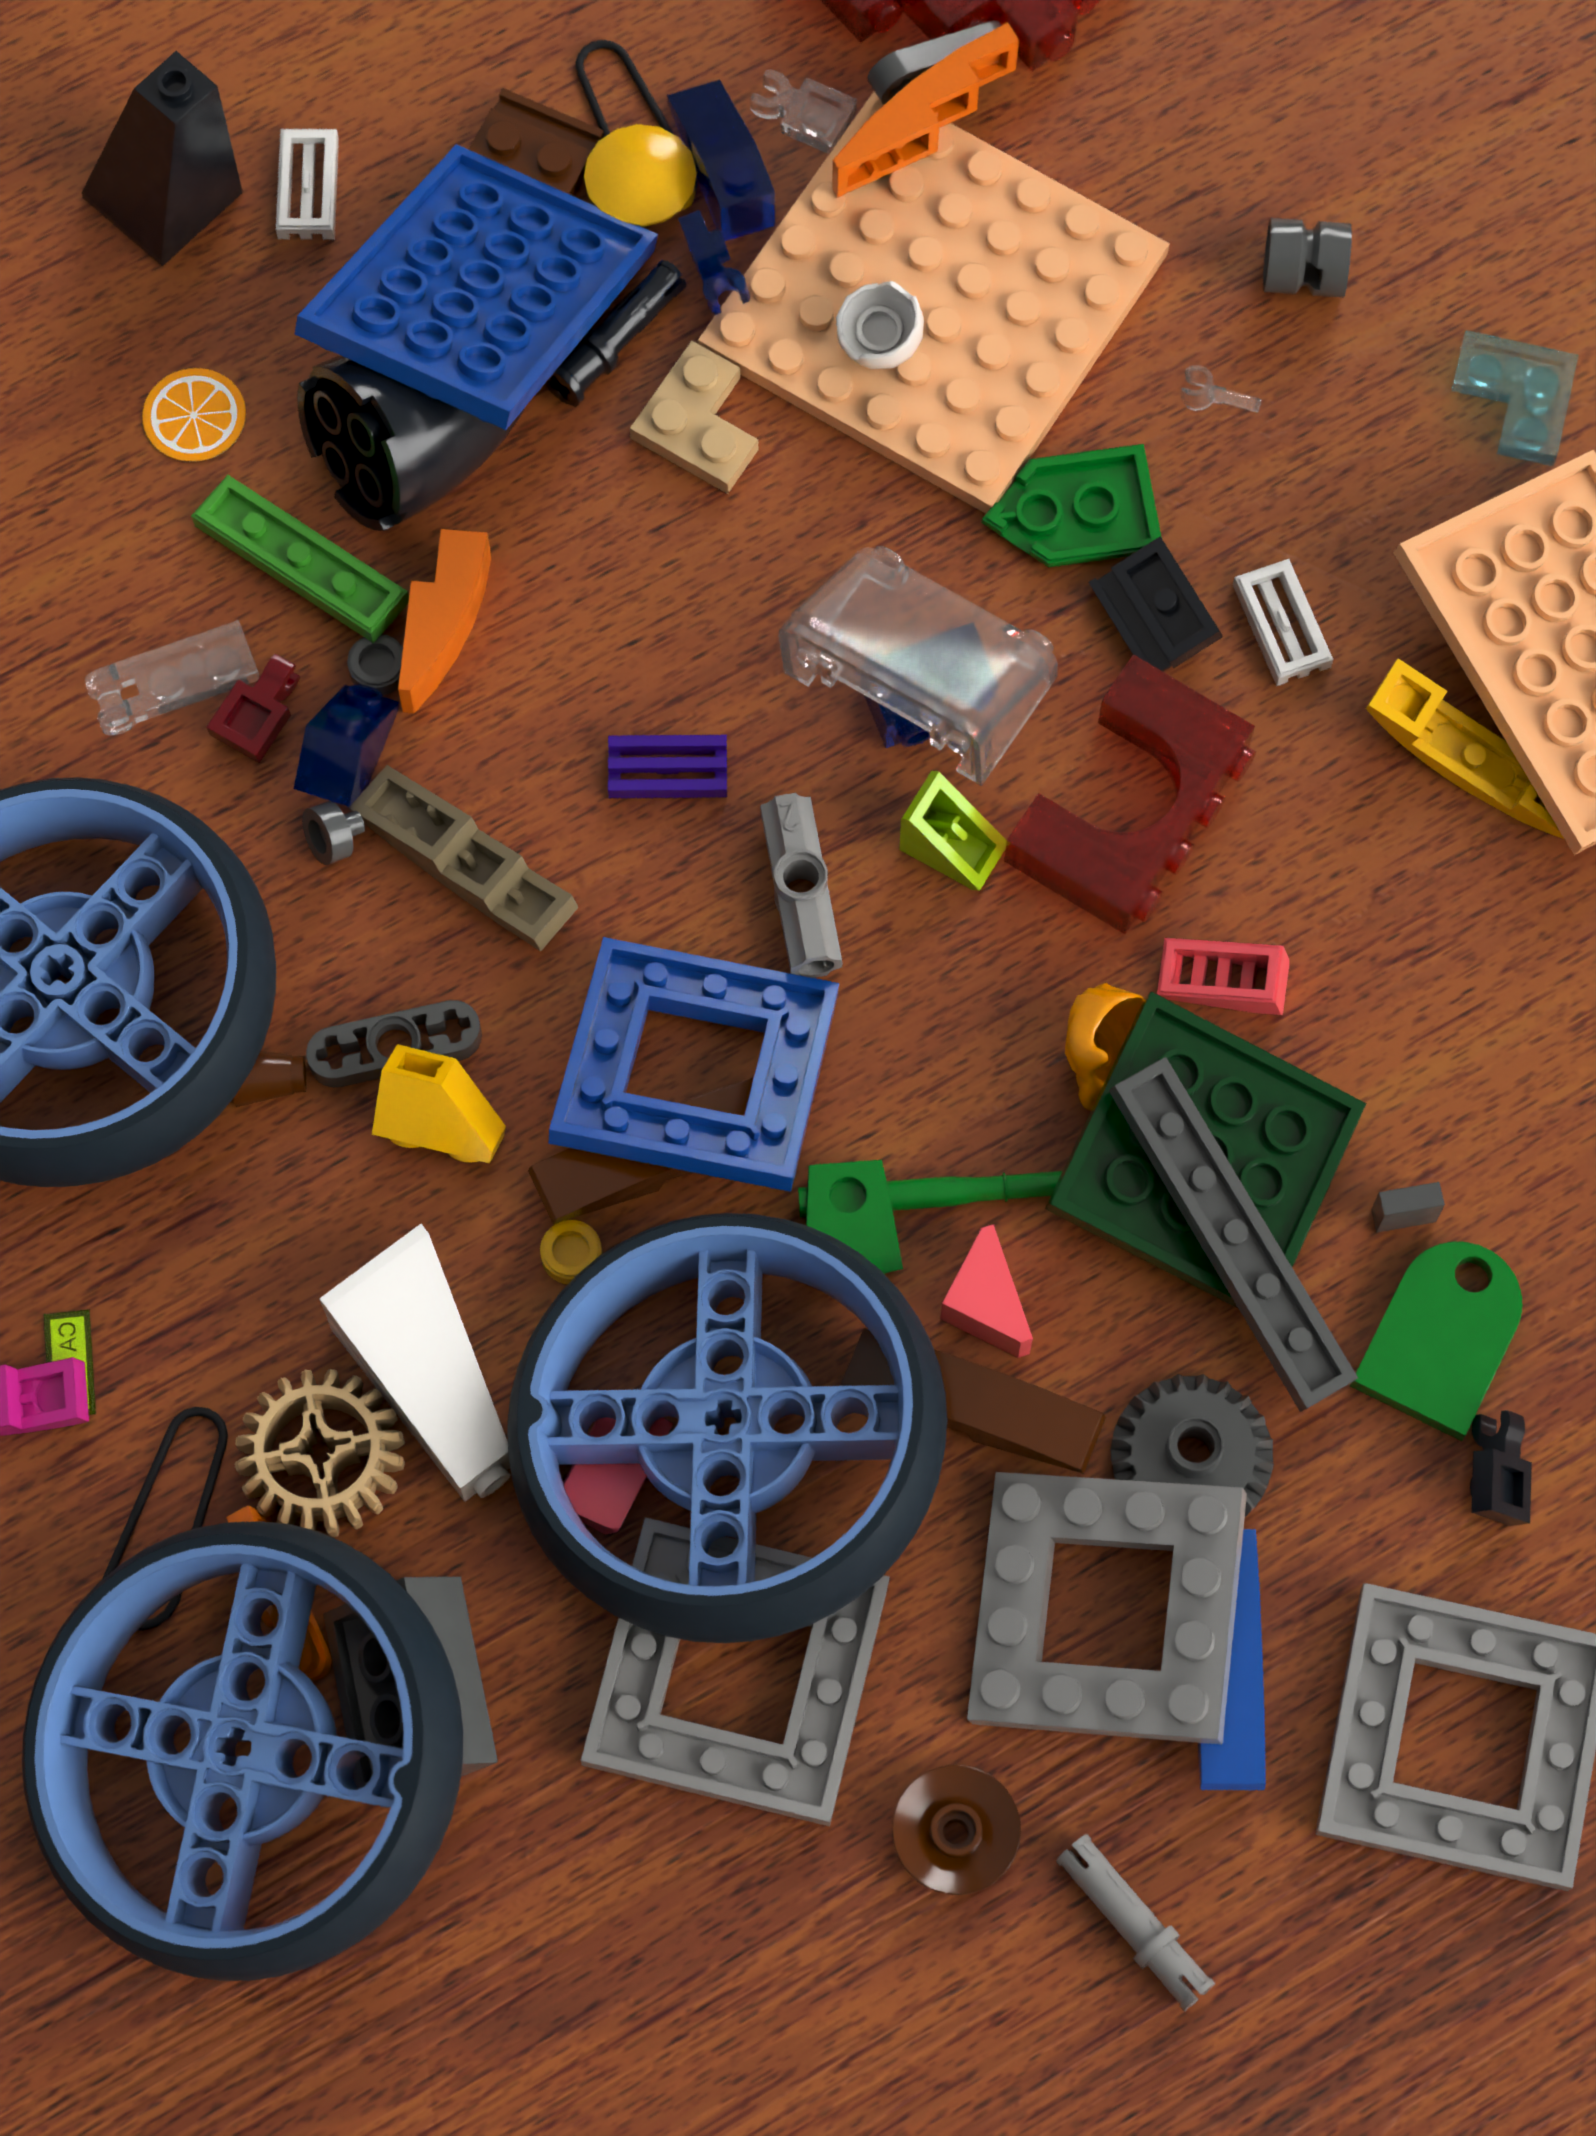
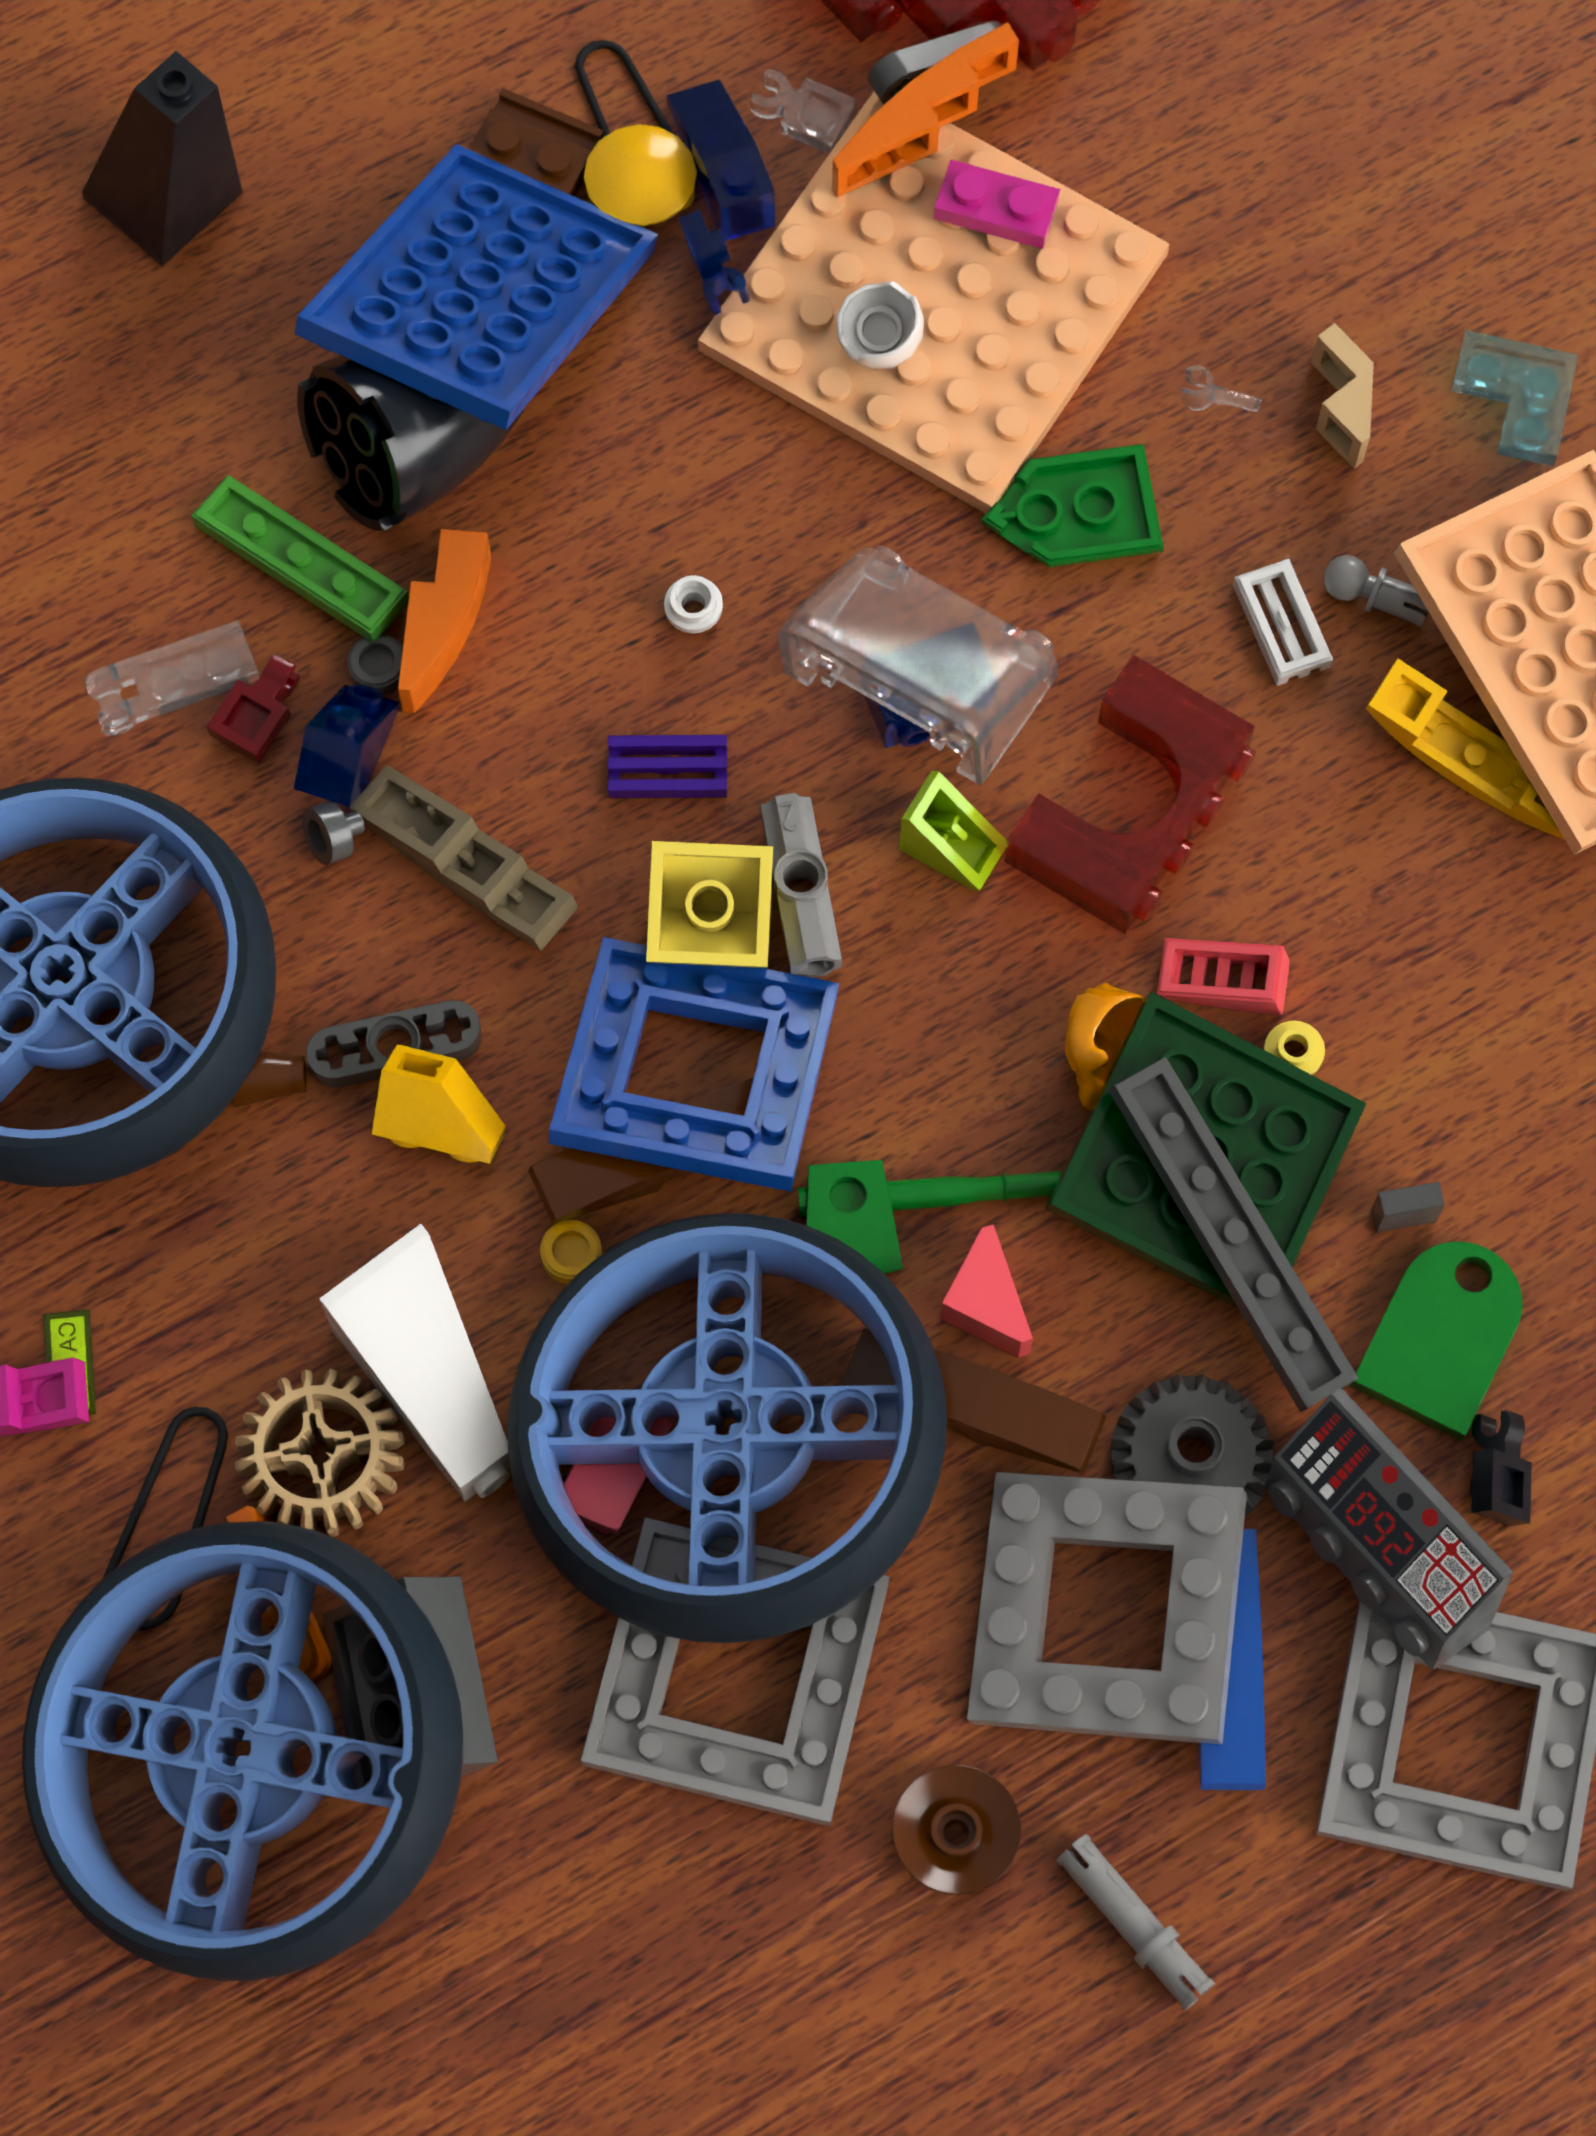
light orange sticker [142,368,246,462] -> none
white tile [276,129,339,239] -> none
black pin [545,260,687,407] -> none
tan plate [630,341,759,494] -> none
black plate [1088,536,1223,683] -> none
dark grey wheel [1263,217,1352,298] -> none
none -> light yellow slope [646,841,773,968]
none -> white plate [664,575,723,633]
none -> dark pink plate [934,159,1060,249]
none -> light yellow plate [1264,1021,1325,1075]
none -> slope [1265,1387,1513,1671]
none -> tan slope [1311,323,1374,469]
none -> light grey pin [1323,555,1428,628]

